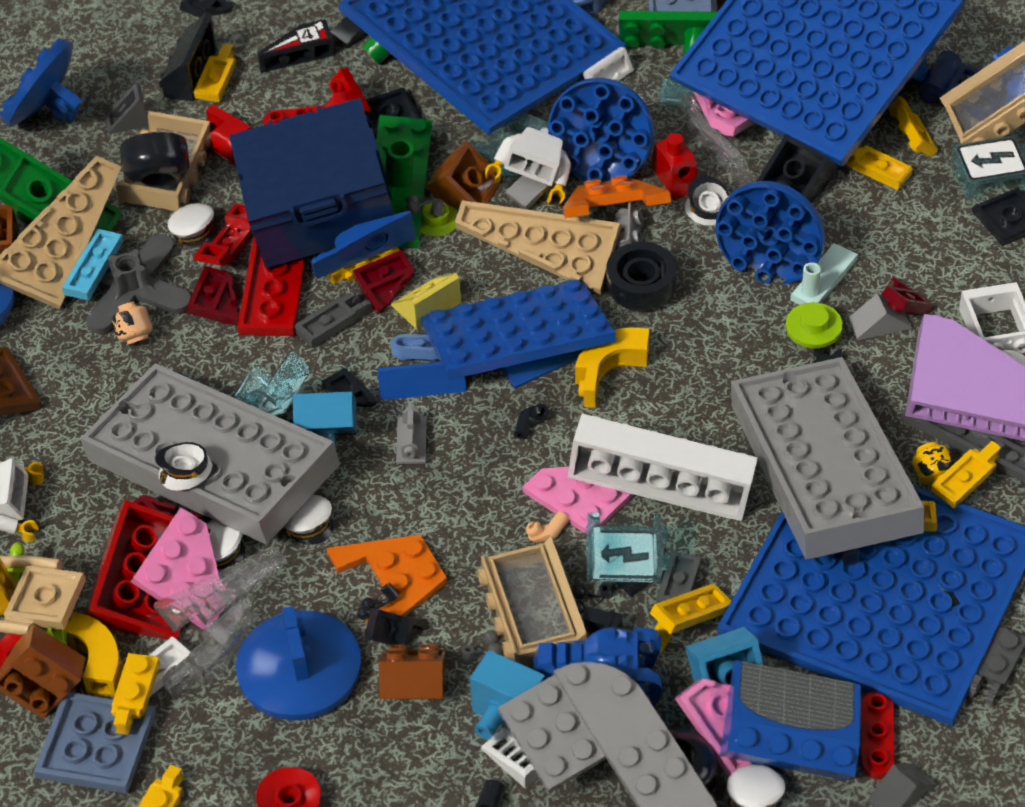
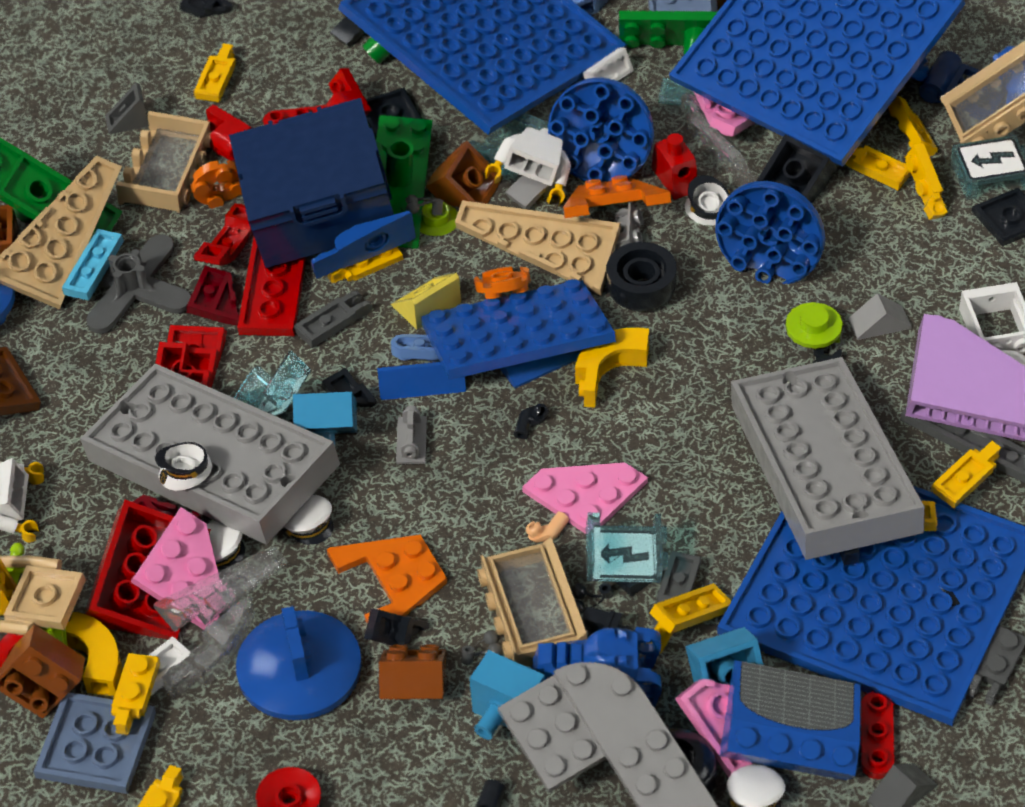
blue bracket [0,37,82,127] -> none
light nougat head [112,302,153,345] -> none
black piece [120,132,190,187] -> none
black slope [159,13,217,102] -> none
white piece [168,203,218,247] -> none
black slope [257,19,335,73] -> none
dark red wing [352,249,415,315] -> none
black piece [357,582,400,620] -> none
white slope [481,727,539,789] -> none
white brick [567,414,758,521] -> none
light aqua piece [790,243,858,305] -> none
dark red wing [881,276,934,316] -> none
yellow head [912,442,955,485] -> none
none -> red slope [156,325,227,388]
none -> orange plate [190,160,242,209]
none -> orange plate [474,267,531,299]
none -> yellow hinge [905,143,948,220]

